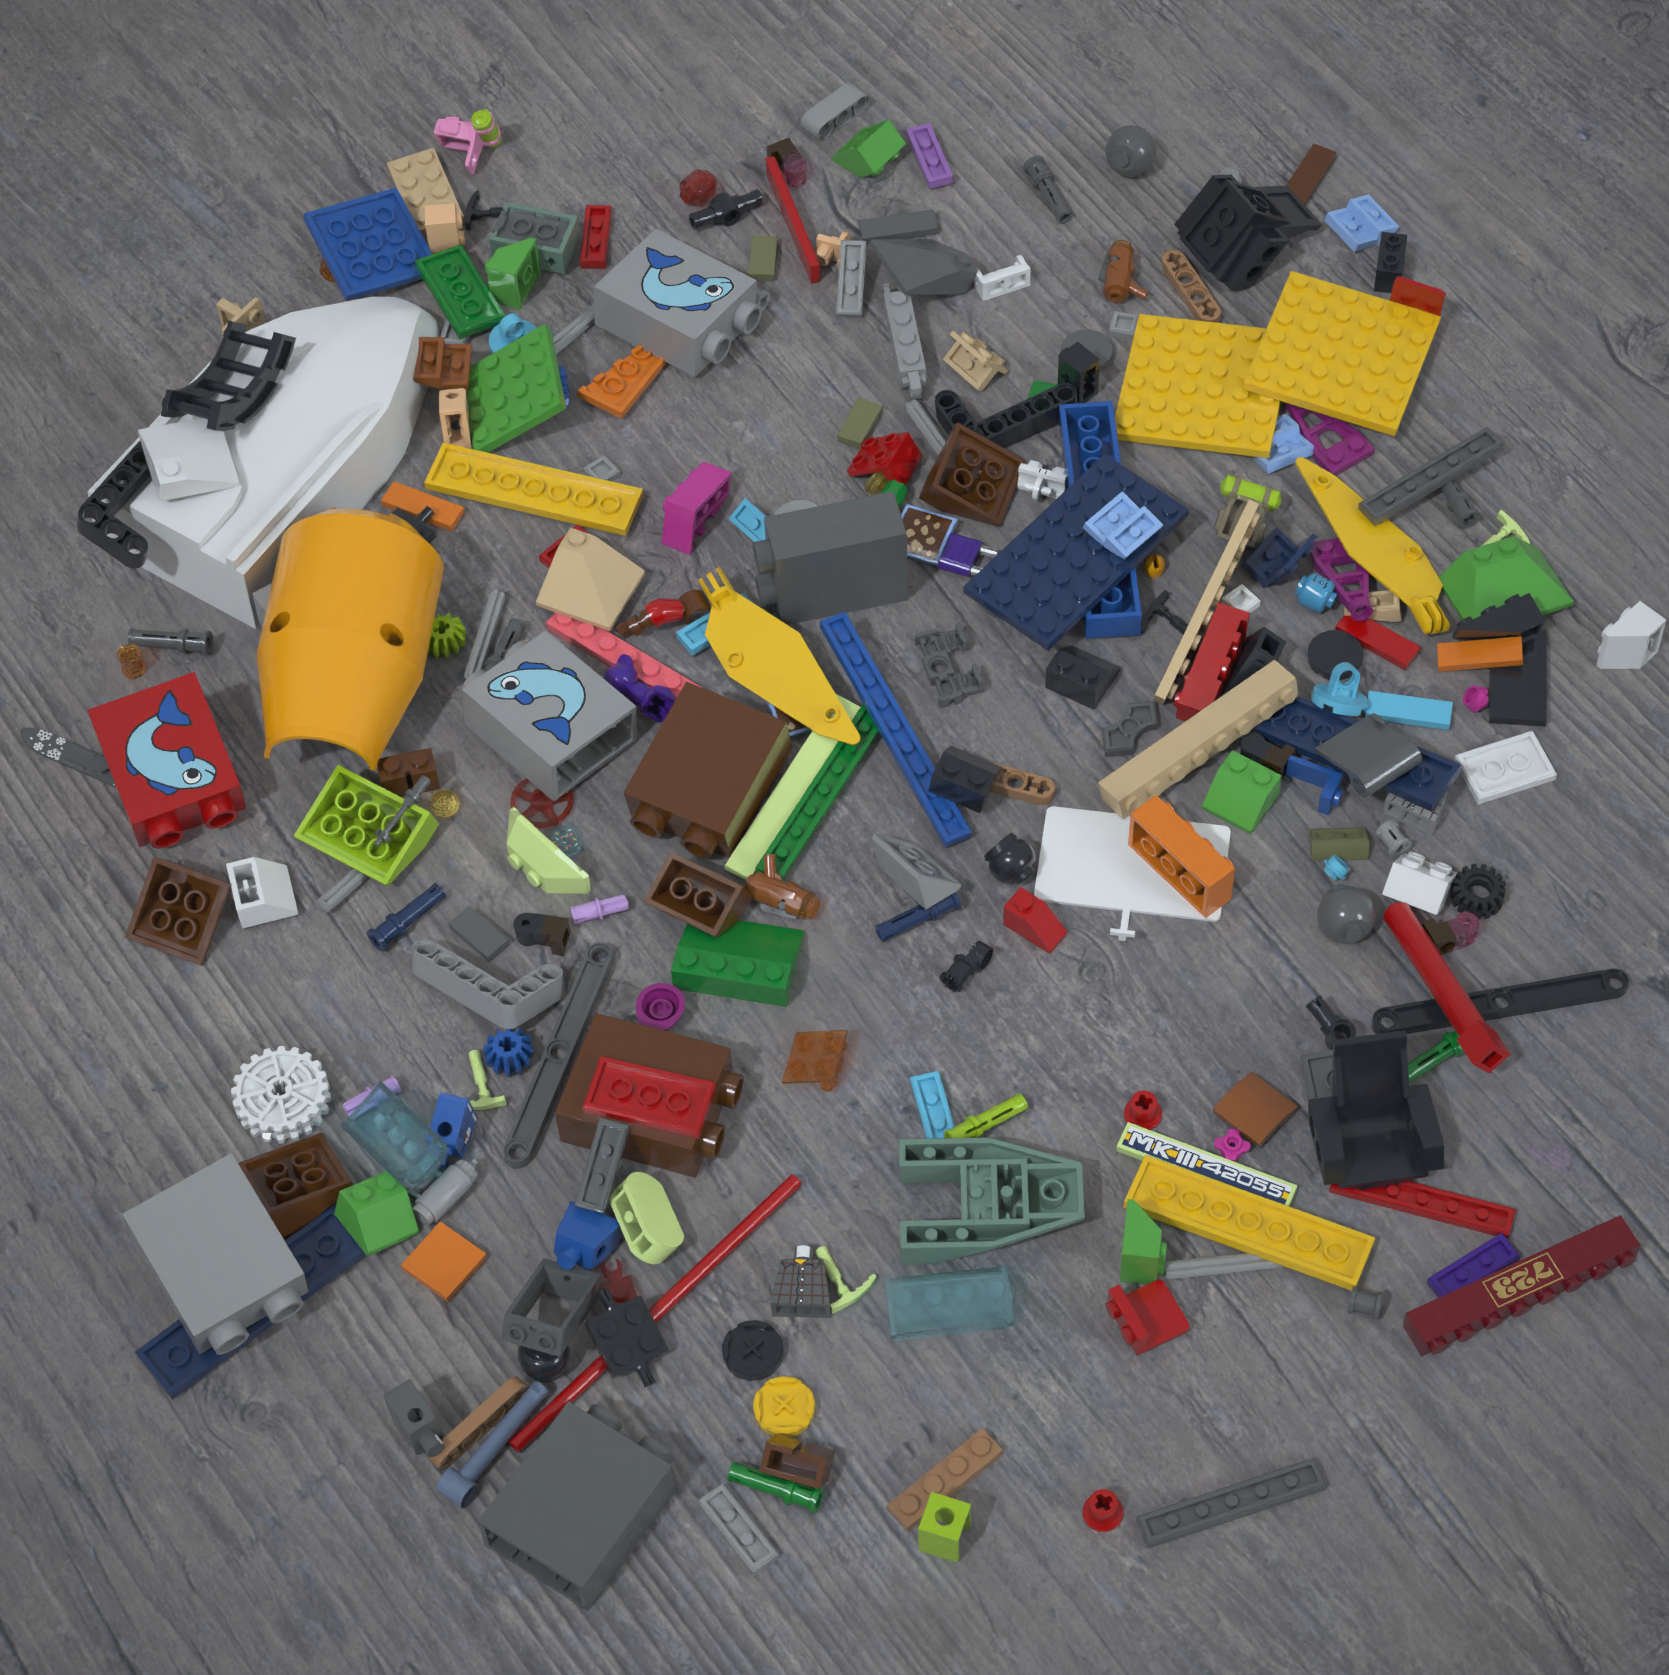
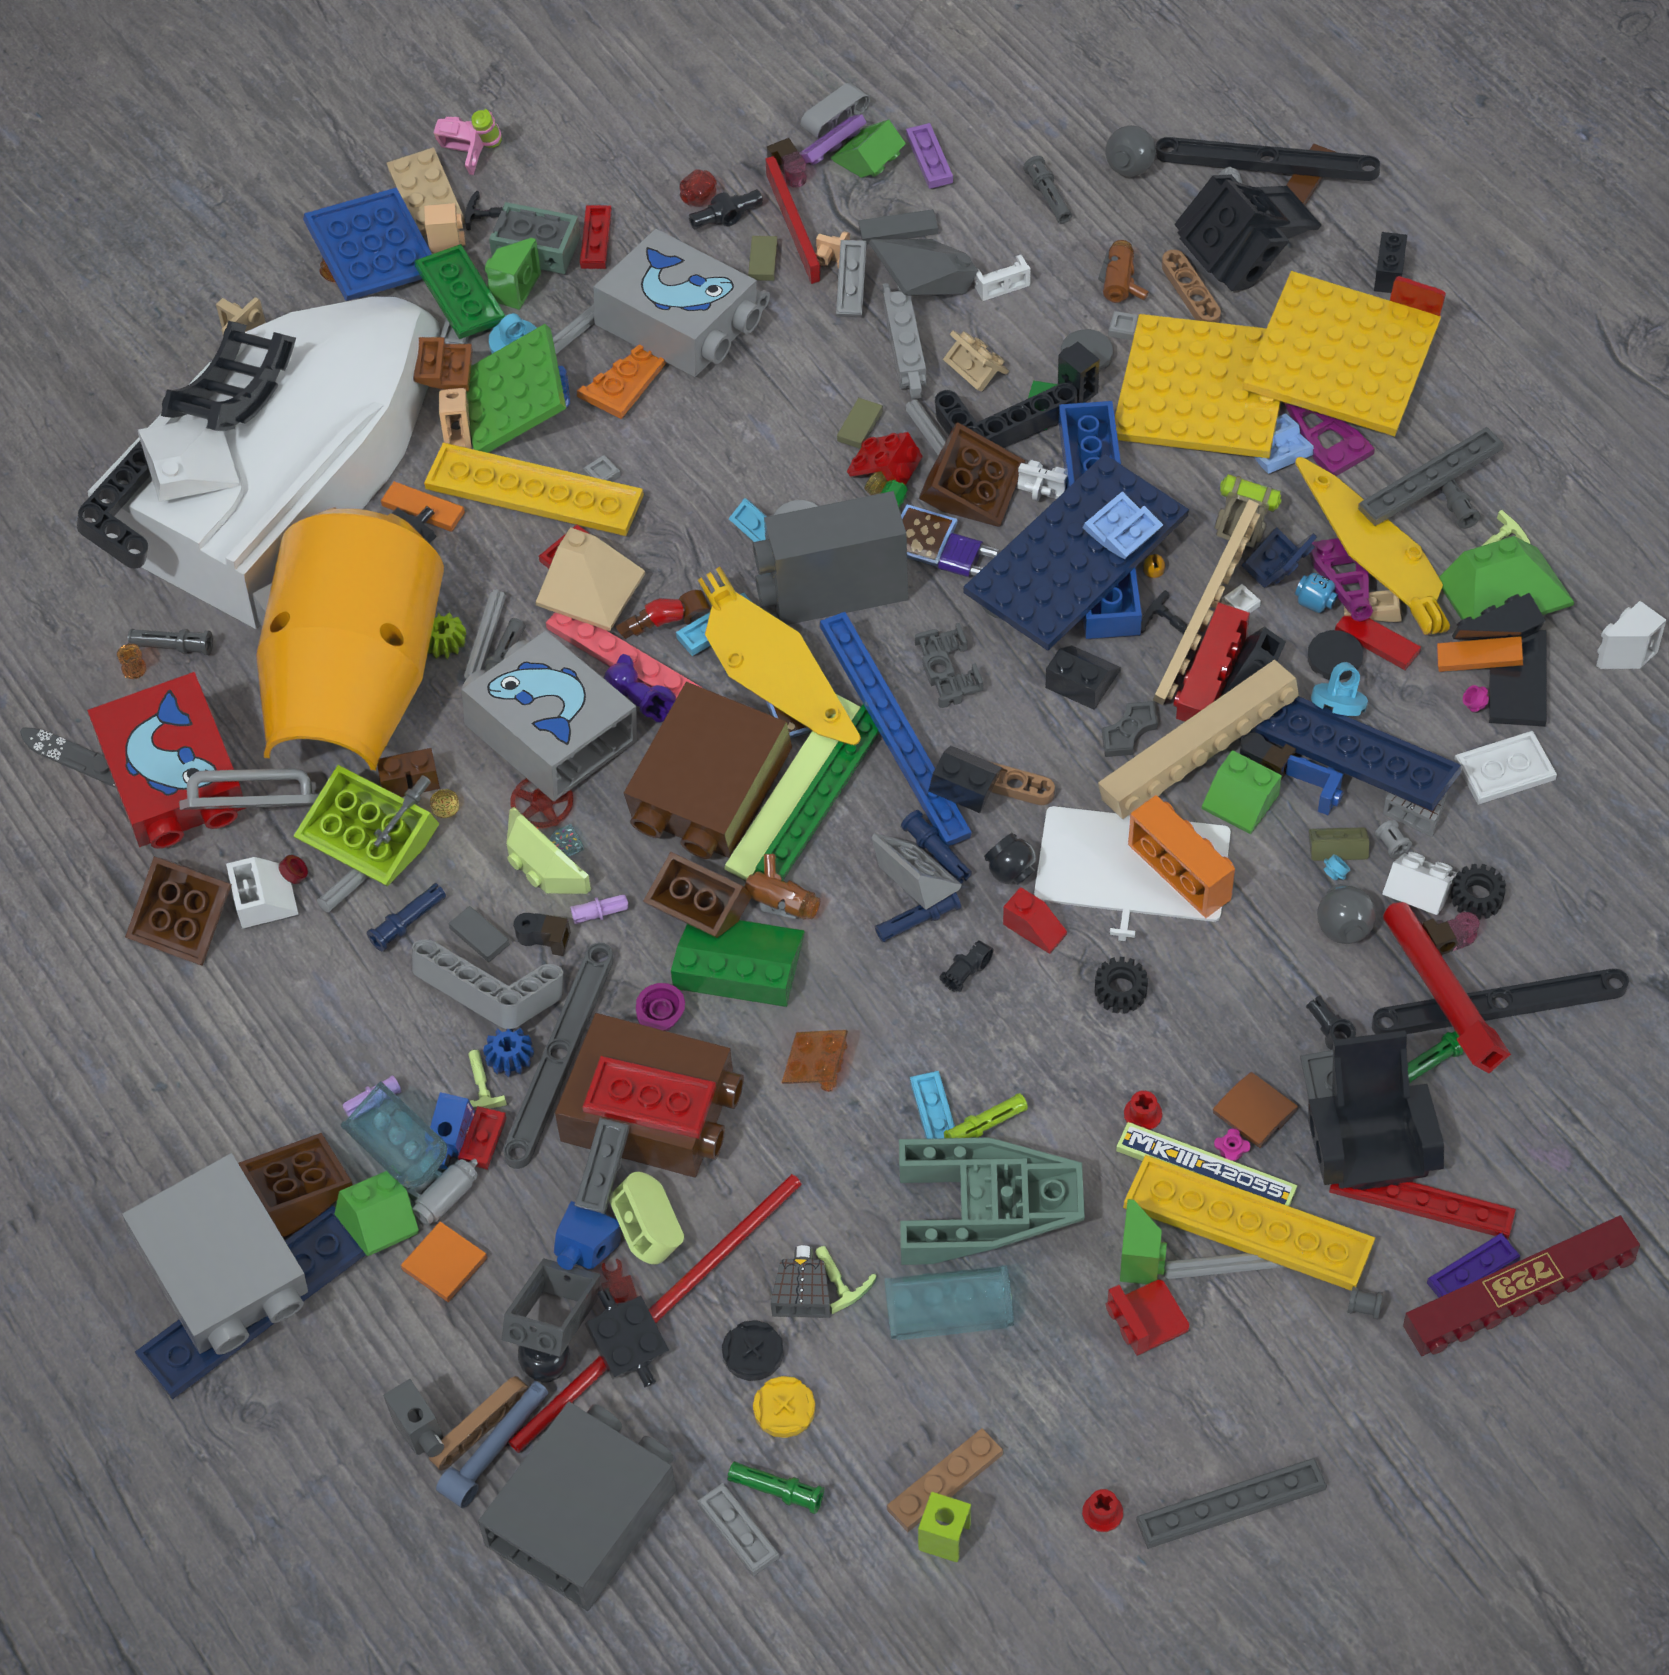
white piece [231,1046,331,1144] -> none
dark pink wedge [662,462,732,555] -> none
reddish brown piece [759,1434,835,1489] -> none
dark grey door [1315,713,1422,798] -> none
light blue slope [1324,194,1399,253] -> none
medium azure tile [1365,691,1453,730] -> none
none -> light grey piece [179,768,319,810]
none -> dark red tile [279,855,308,884]
none -> red plate [458,1106,507,1170]
none -> medium lavender plate [798,114,867,165]
none -> dark blue pin [901,810,972,884]
none -> black tyre [1095,957,1148,1014]
none -> black beam [1156,137,1380,181]

